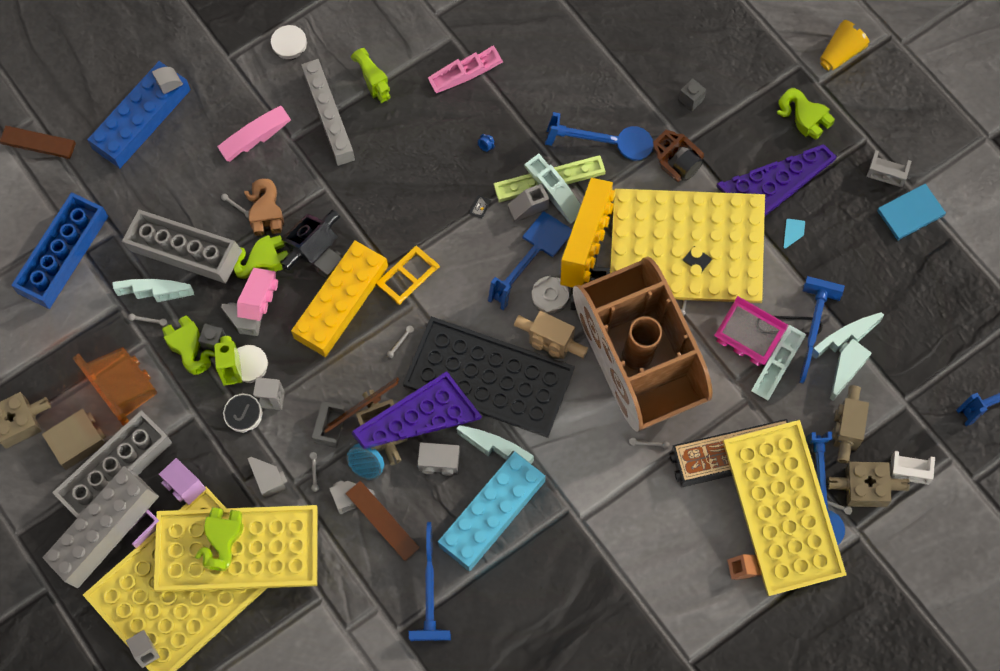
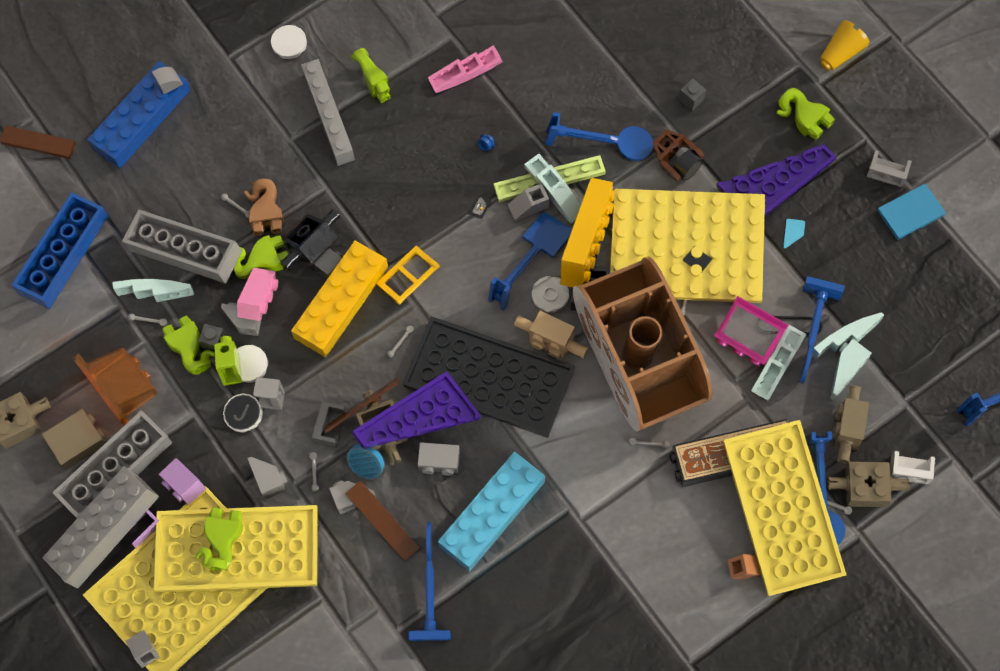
bright pink slope [217,105,291,162] -> none
light aqua slope [457,425,534,464] -> none

